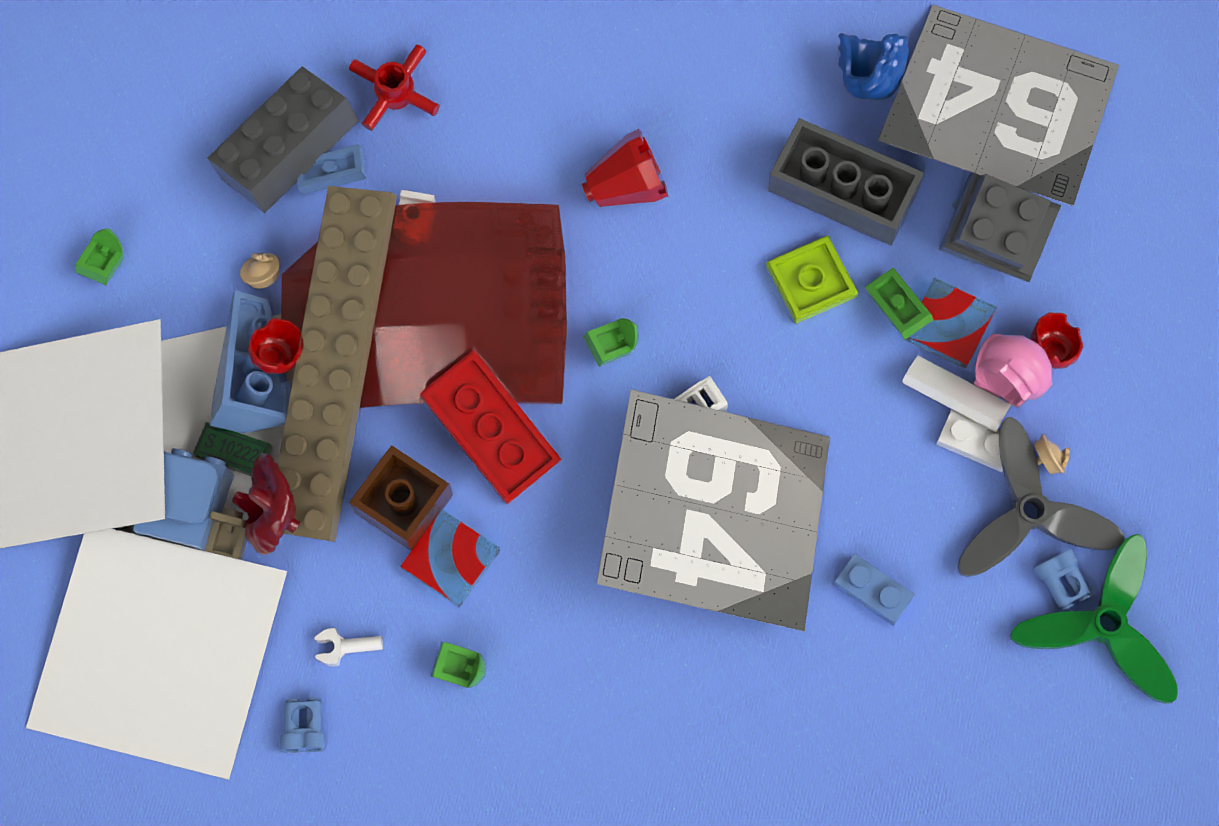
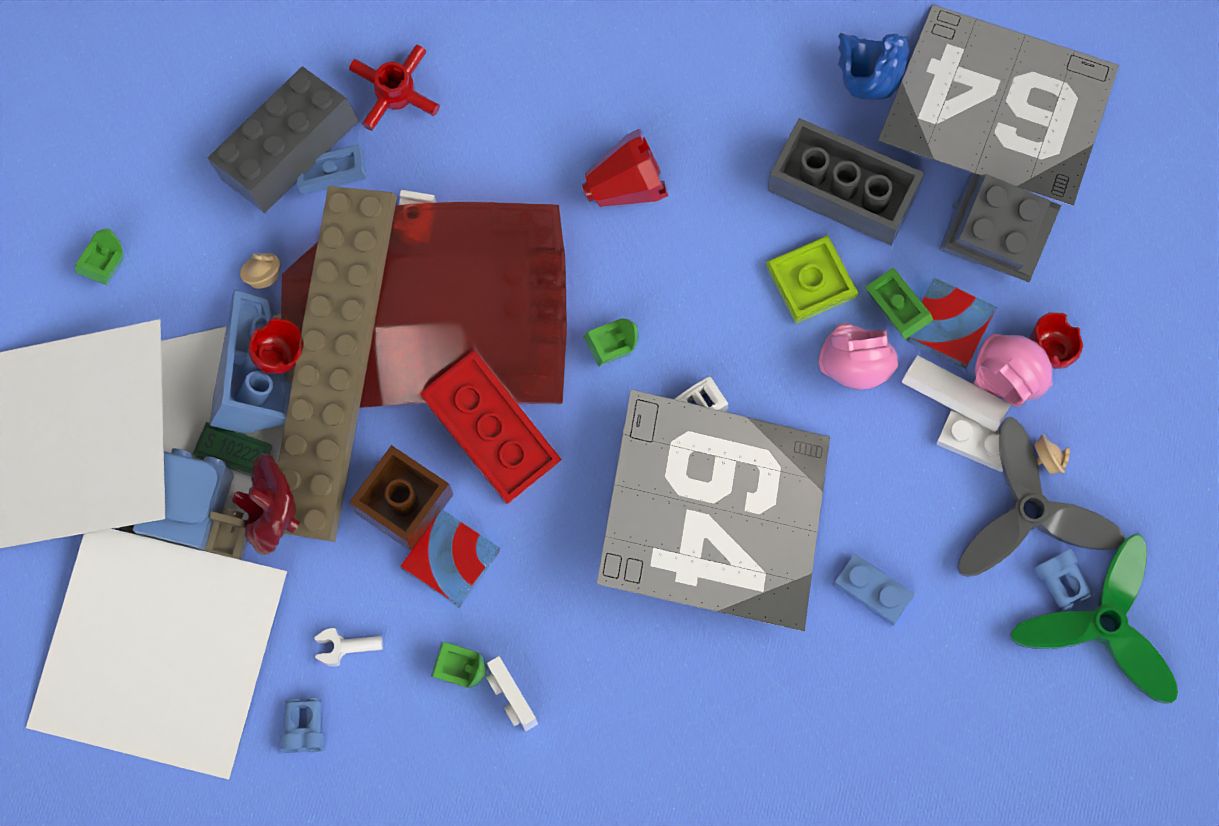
none -> white plate [485,656,538,732]
none -> bright pink helmet [818,323,898,390]

